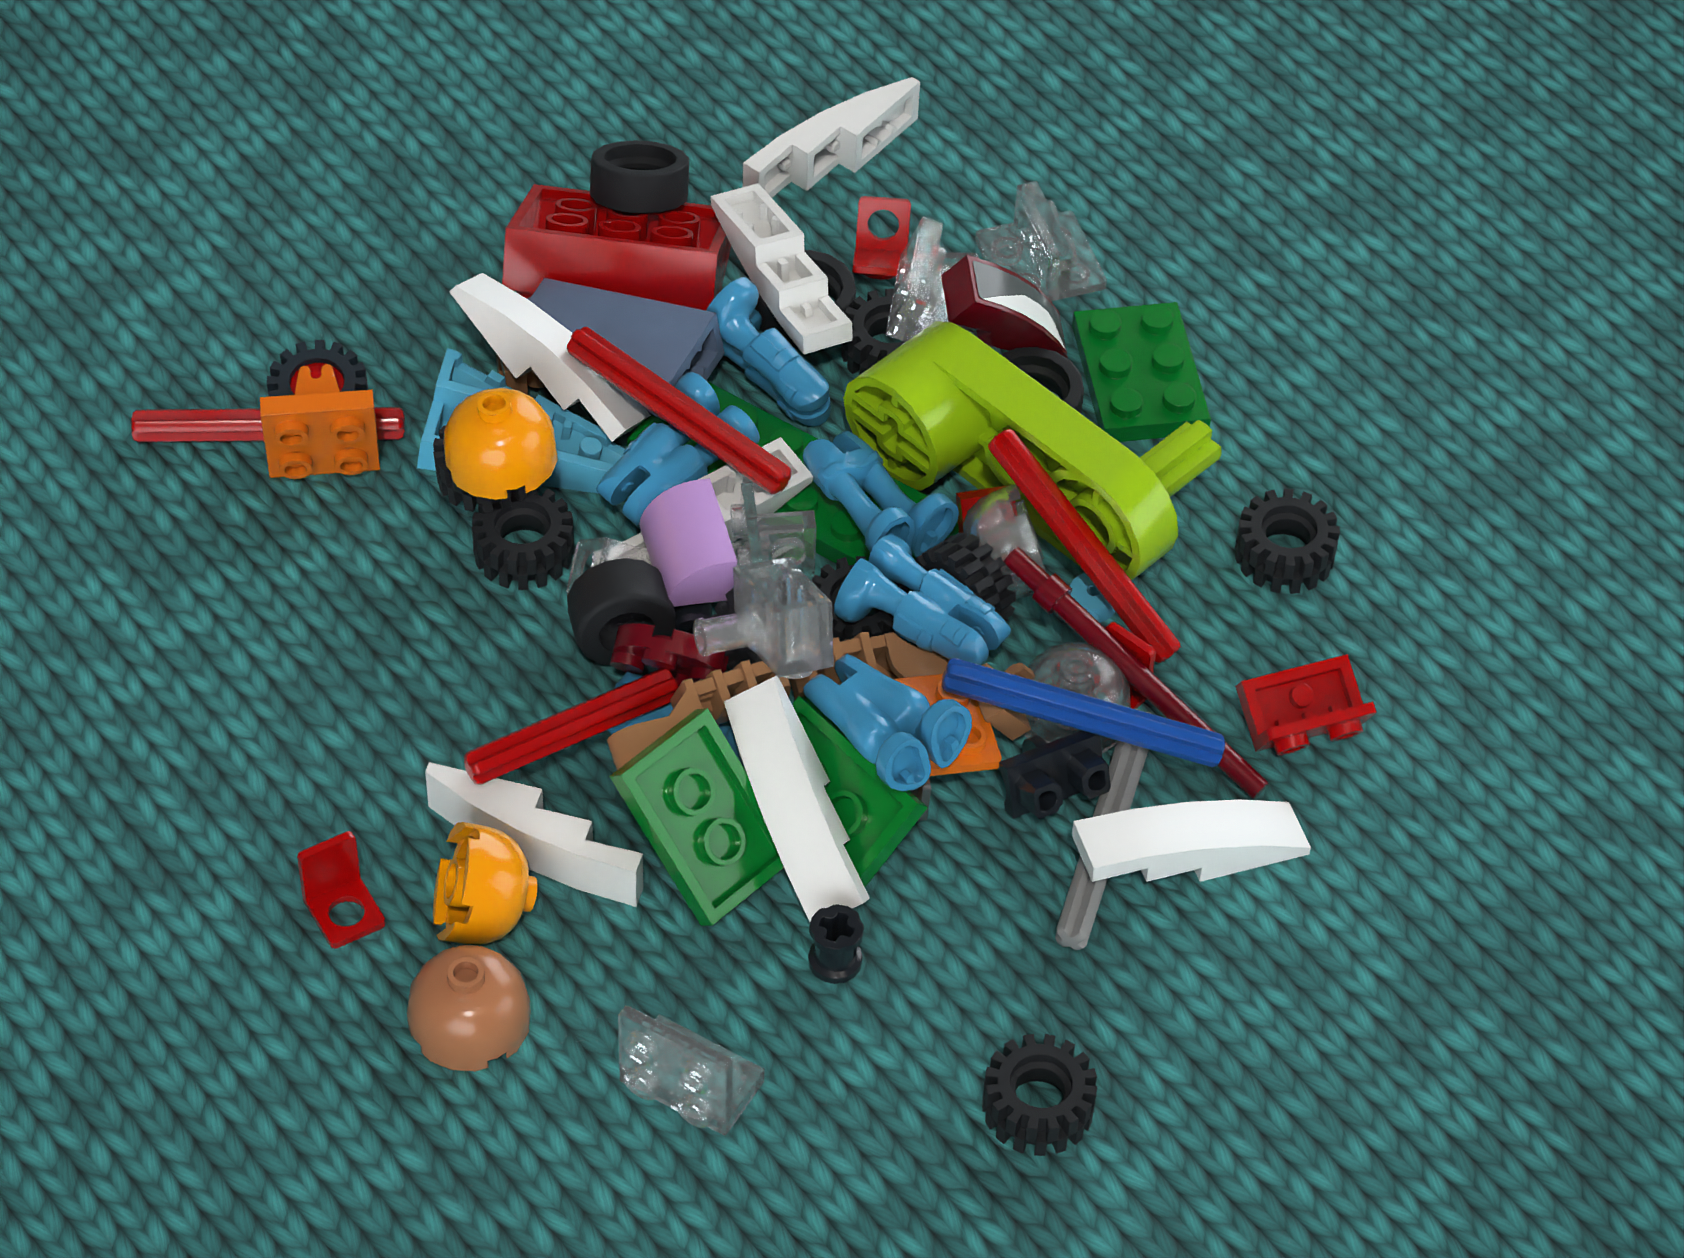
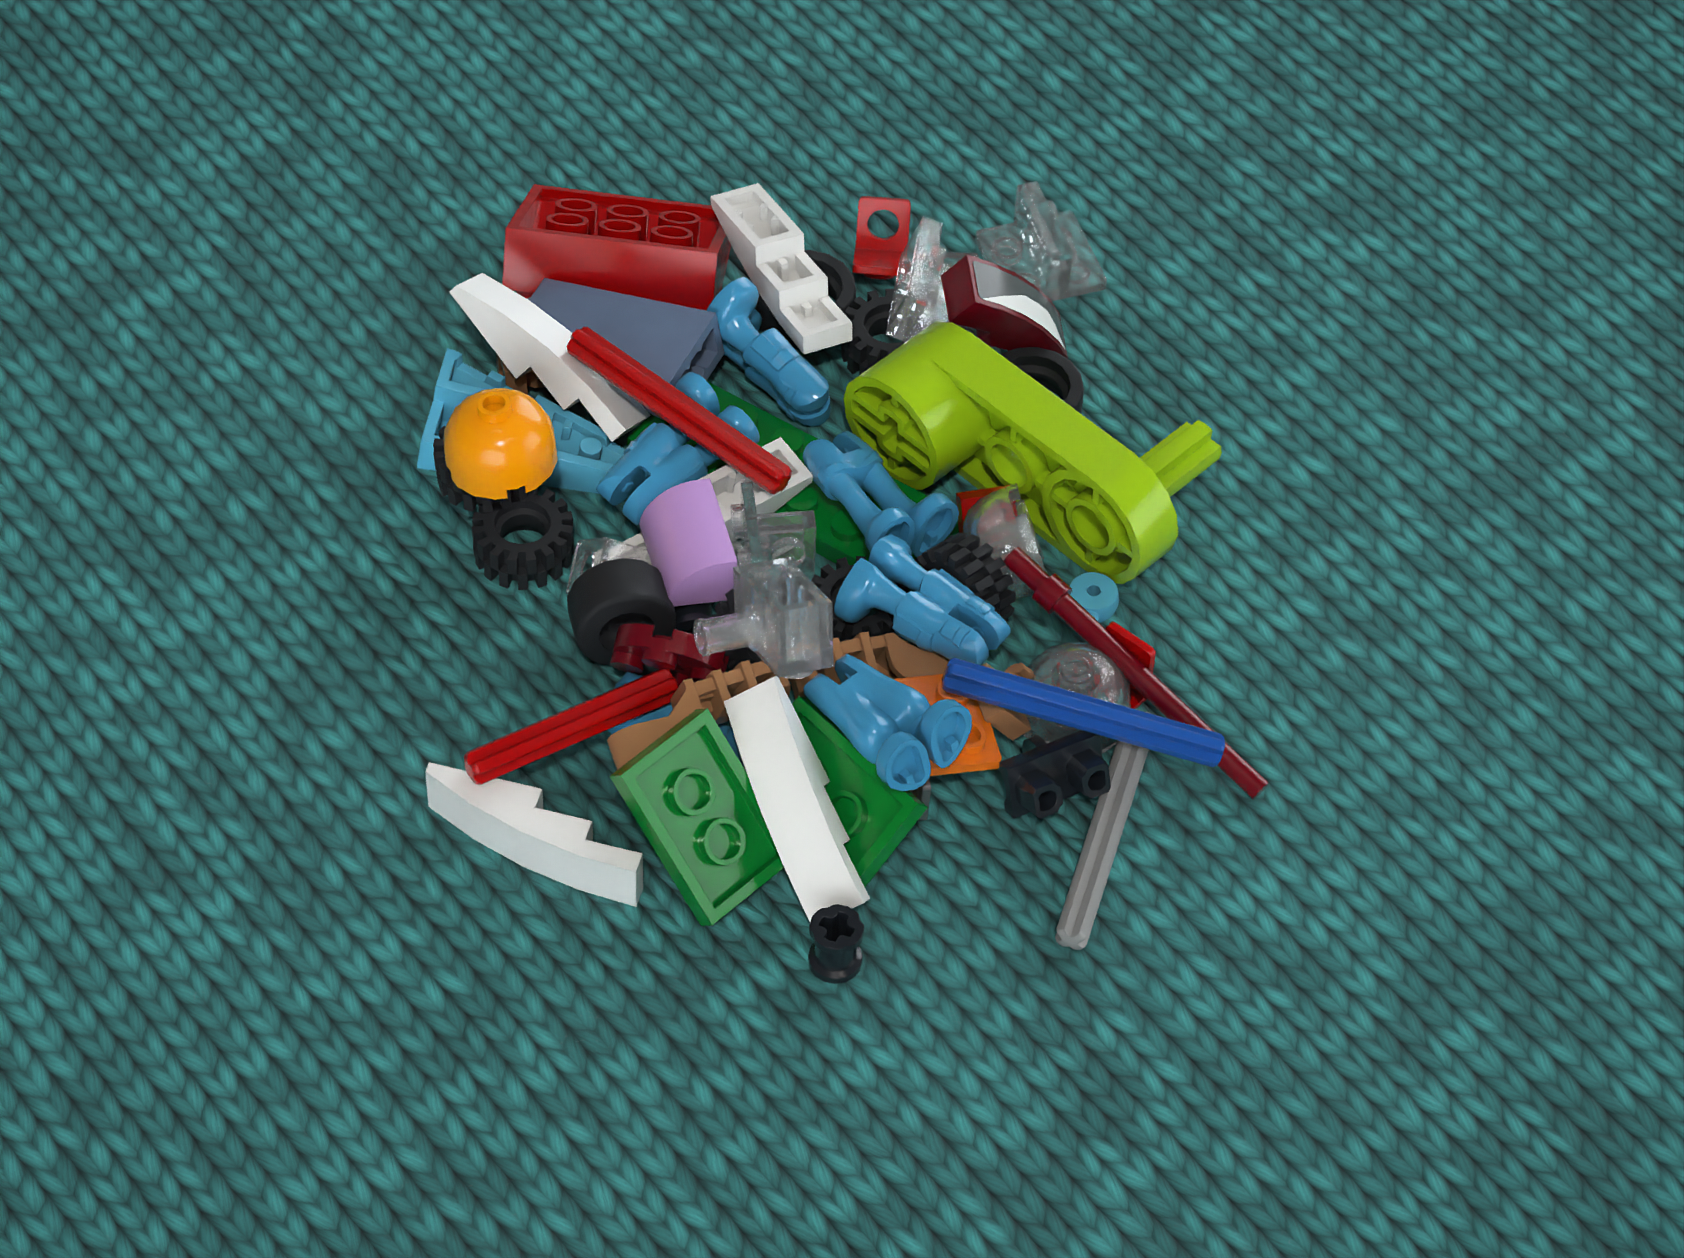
red axle [131,407,405,442] -> none
orange plate [260,340,380,479] -> none
red bracket [297,831,385,949] -> none
nougat cylinder [407,945,531,1071] -> none
light orange cylinder [433,822,537,944] -> none
black tyre [590,140,690,214] -> none
clear bracket [618,1005,765,1136] -> none
white slope [743,77,920,198] -> none
black tyre [982,1034,1098,1156] -> none
red axle [988,428,1181,663] -> none
green plate [1072,302,1211,442] -> none
white slope [1072,799,1311,882] -> none
black tyre [1235,489,1340,594] -> none
red bracket [1235,654,1377,755] -> none

